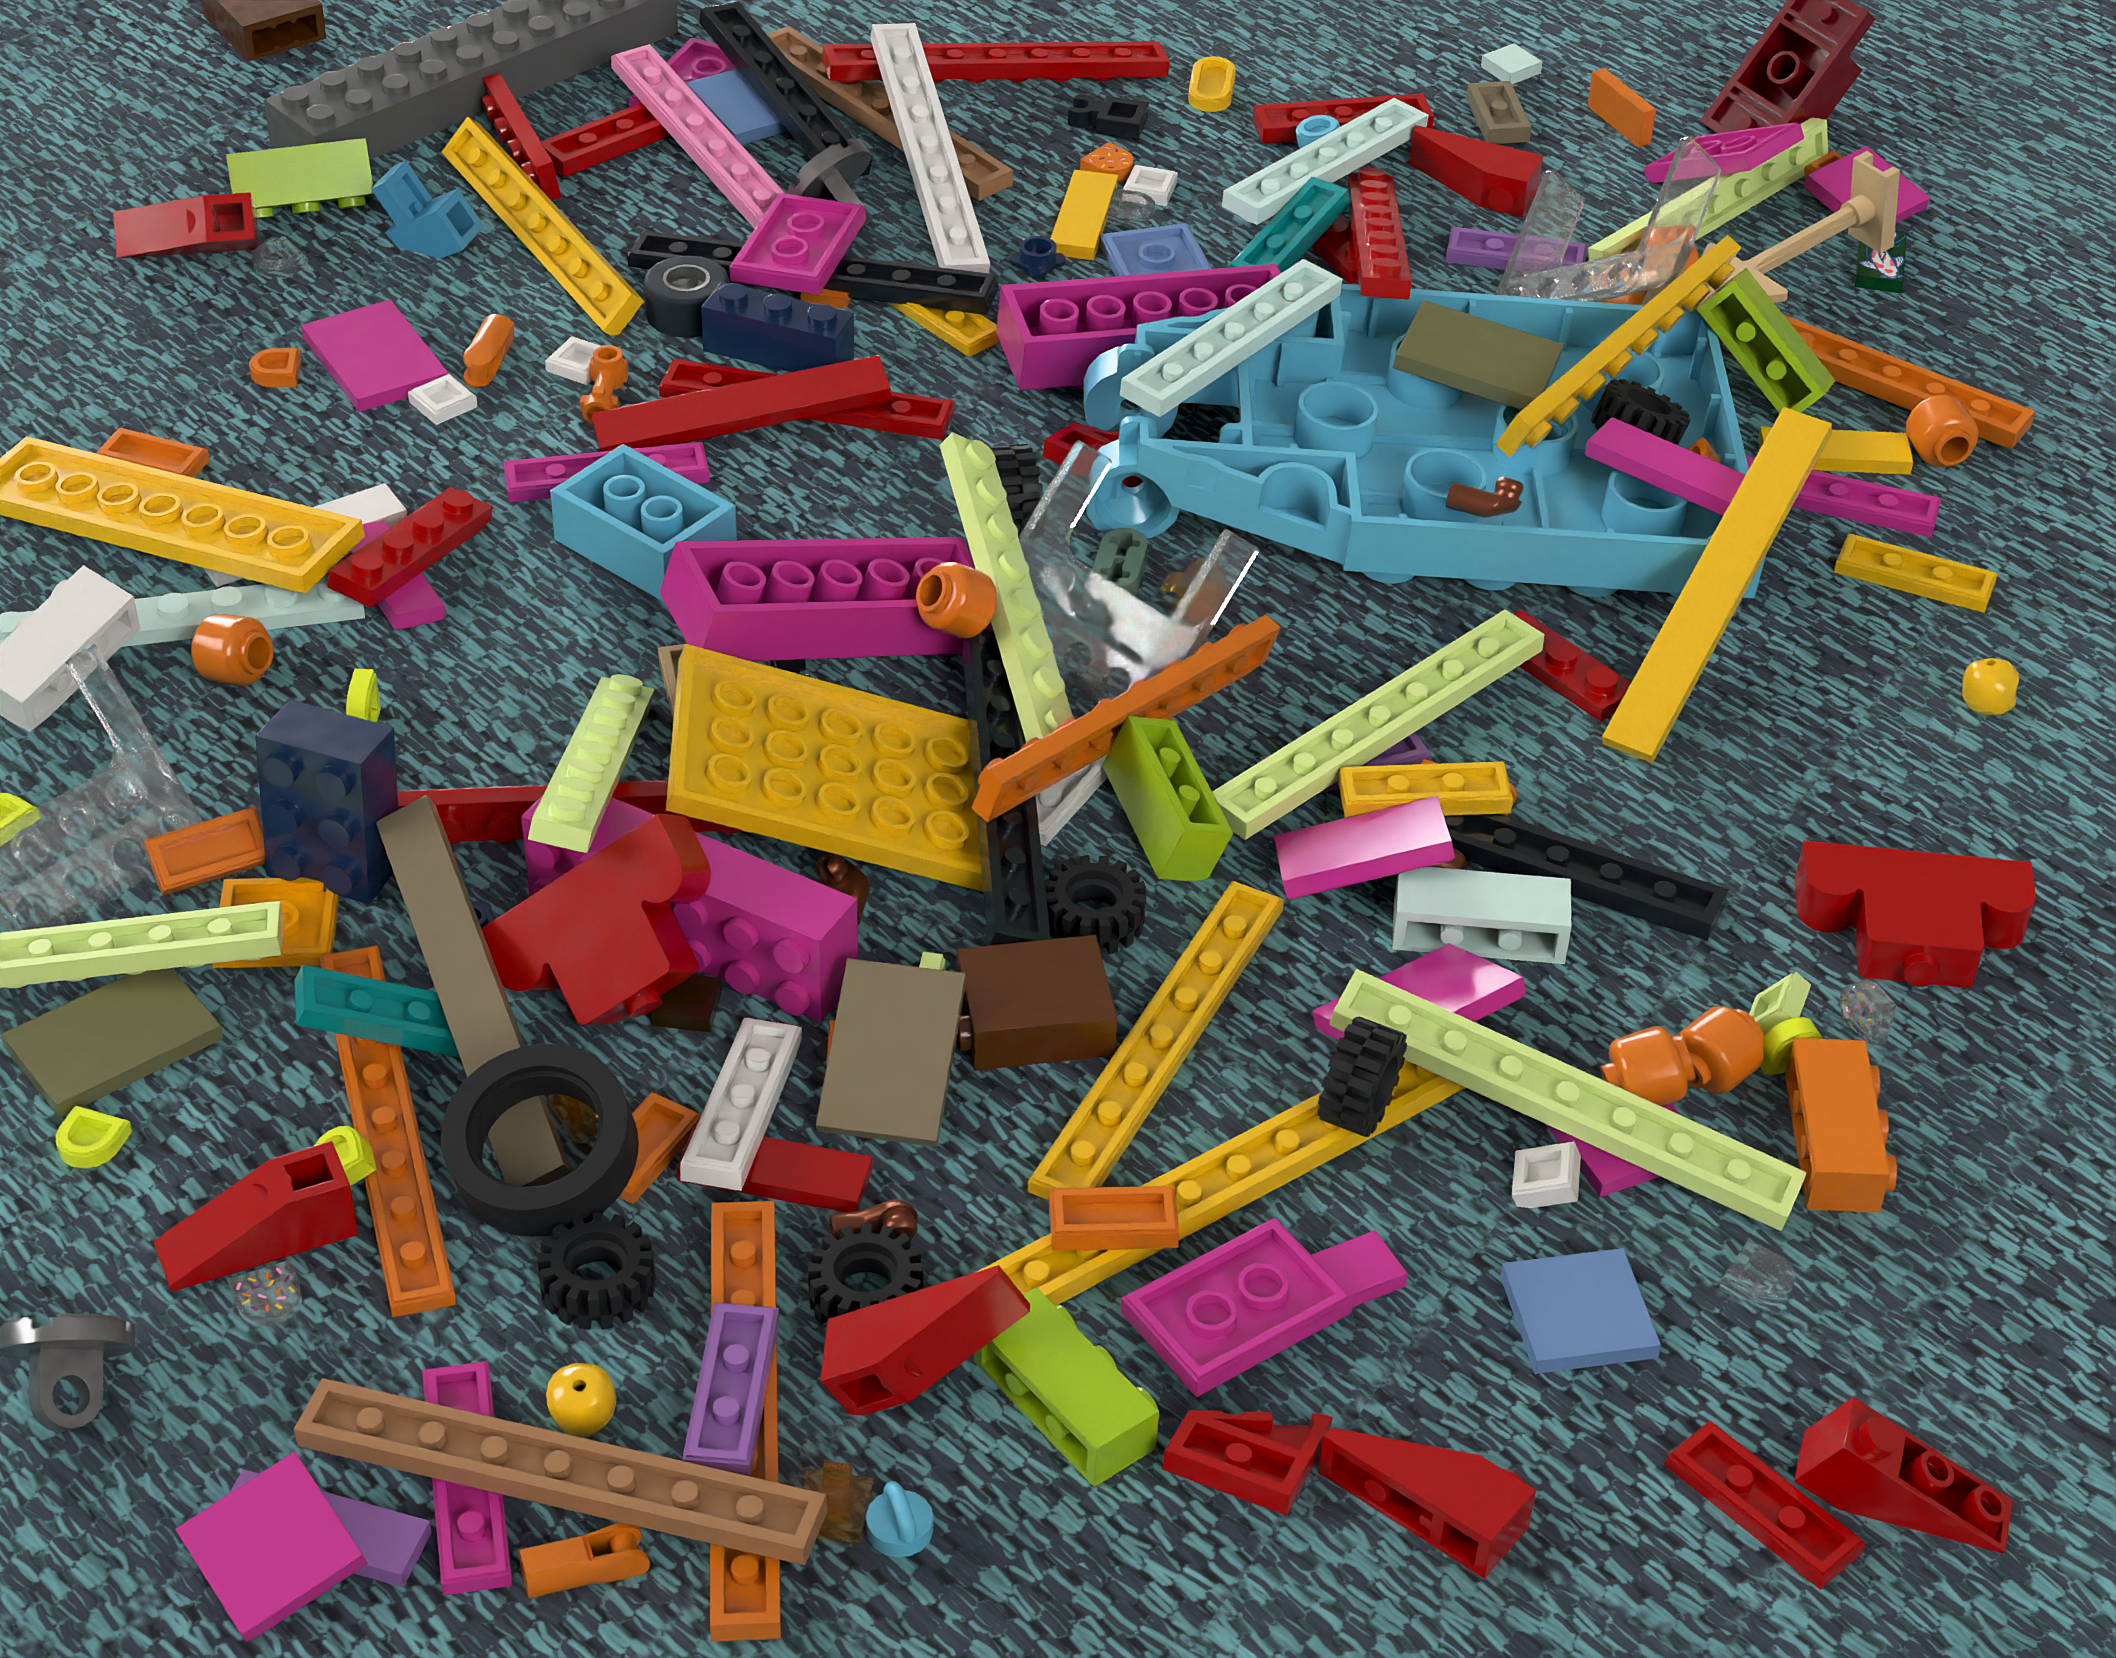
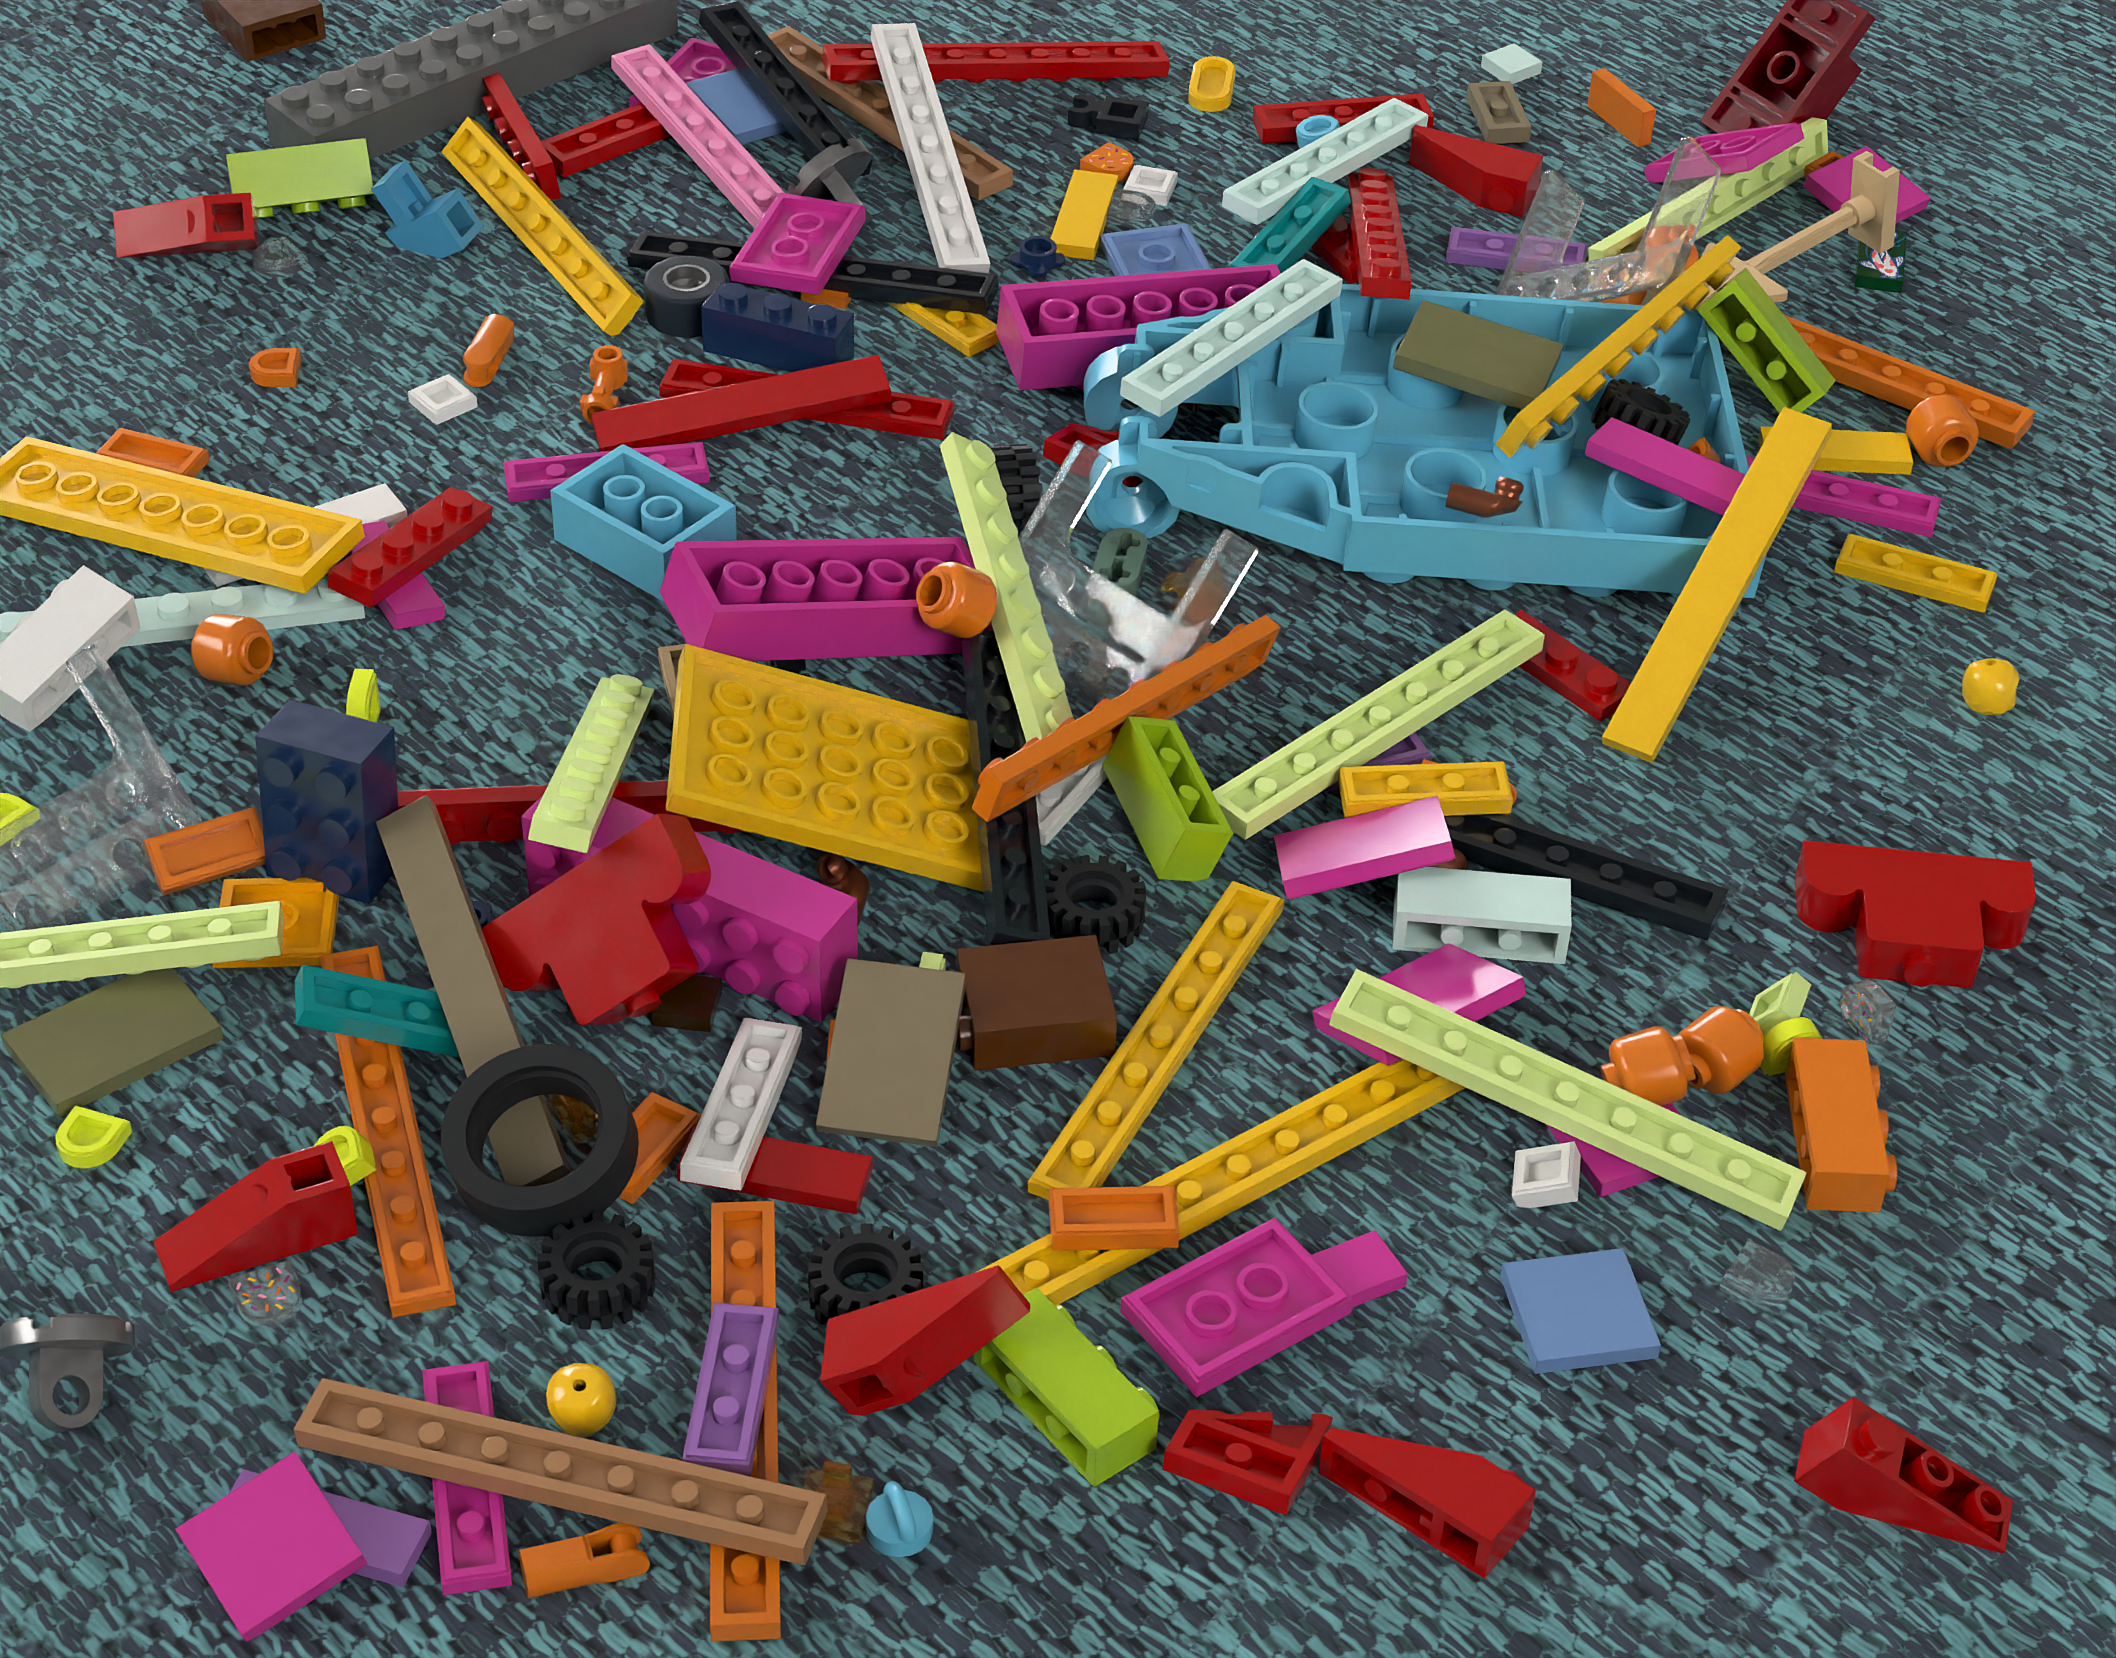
dark pink tile [301,299,448,412] -> none
white tile [545,336,601,385] -> none
copper arm [829,1199,918,1241] -> none
black tyre [1318,1016,1407,1137] -> none
red tile [1665,1421,1866,1590] -> none

